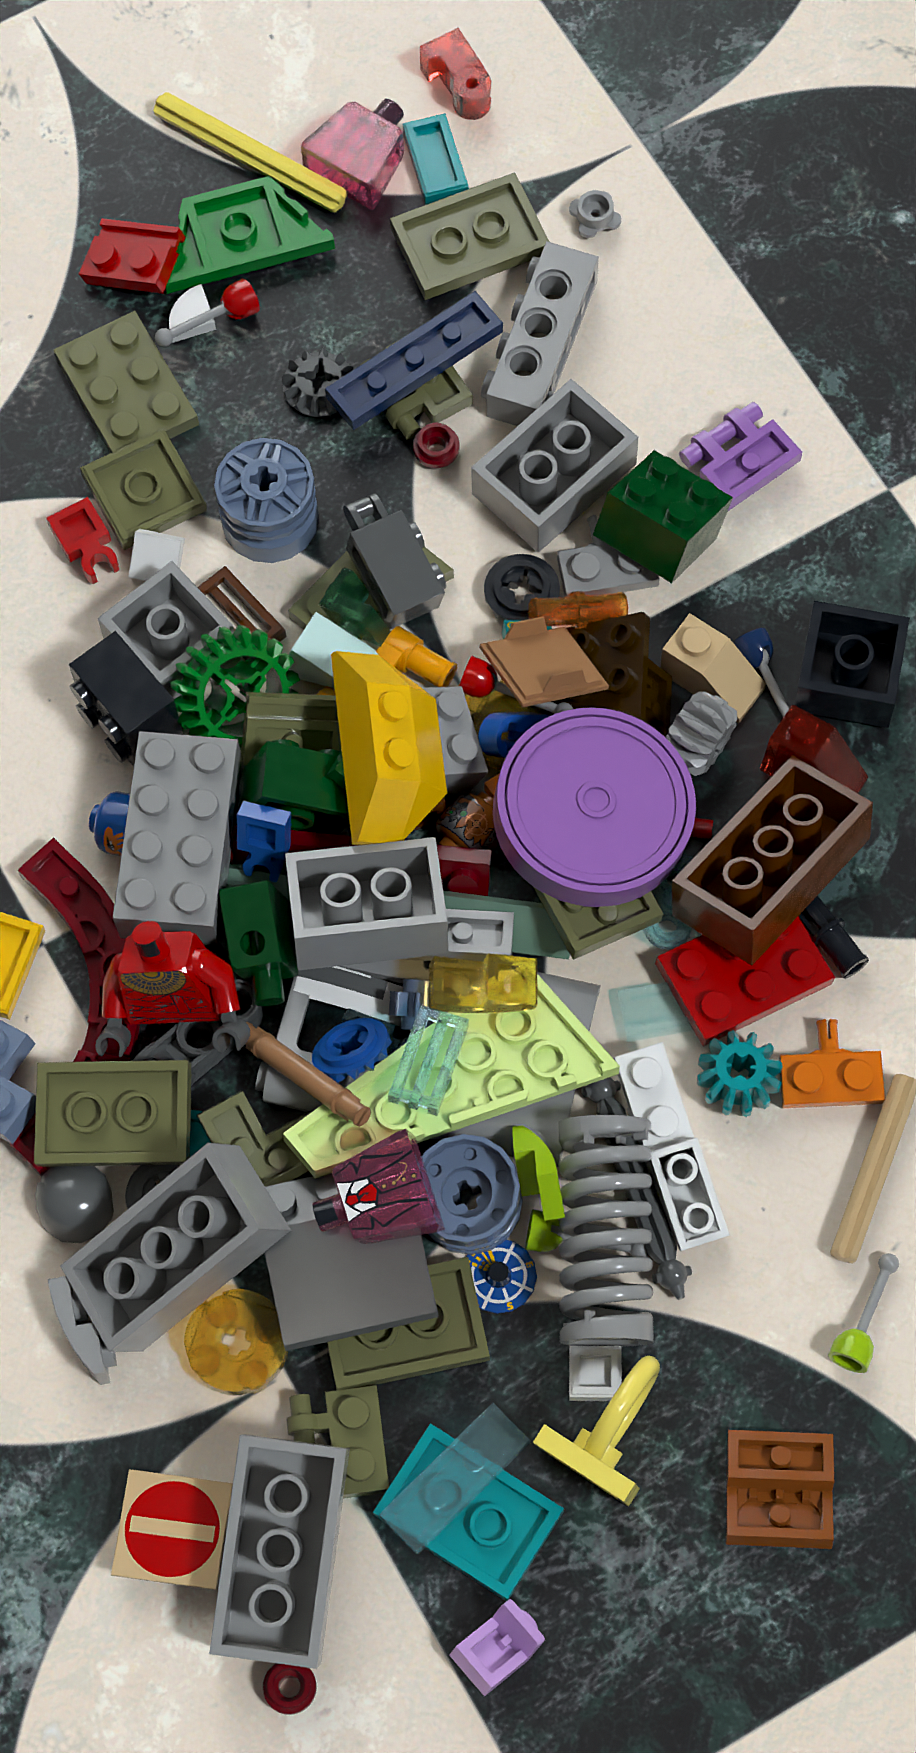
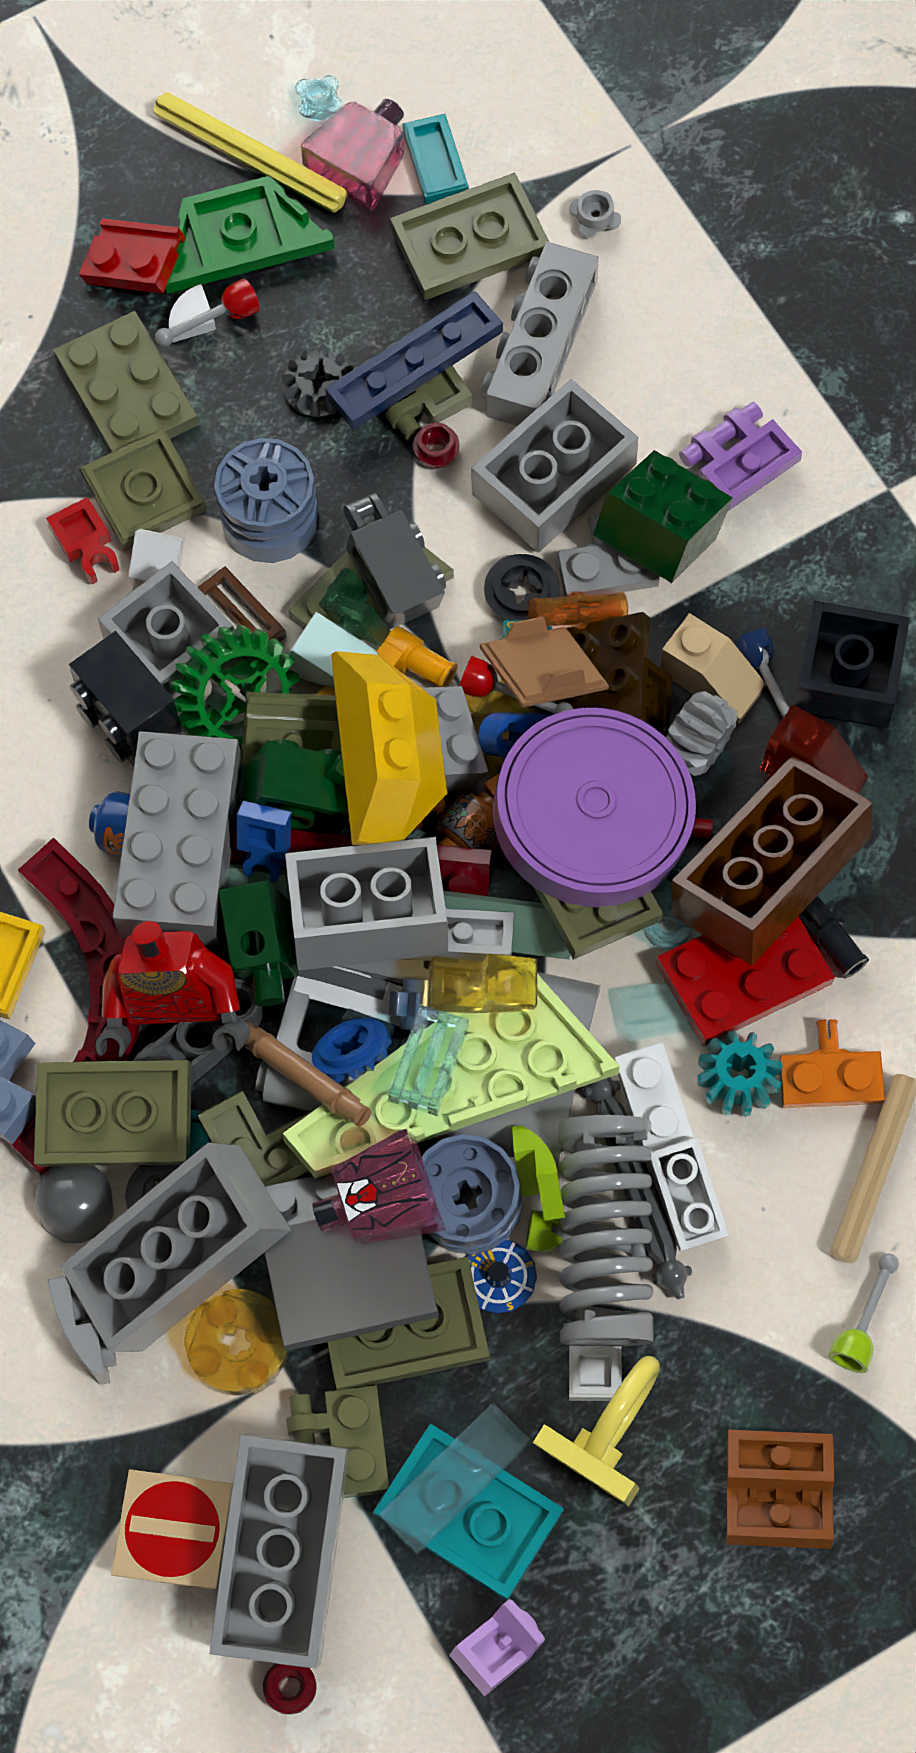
clear red leg [420,28,492,120] -> none
none -> clear light blue plate [295,75,343,121]

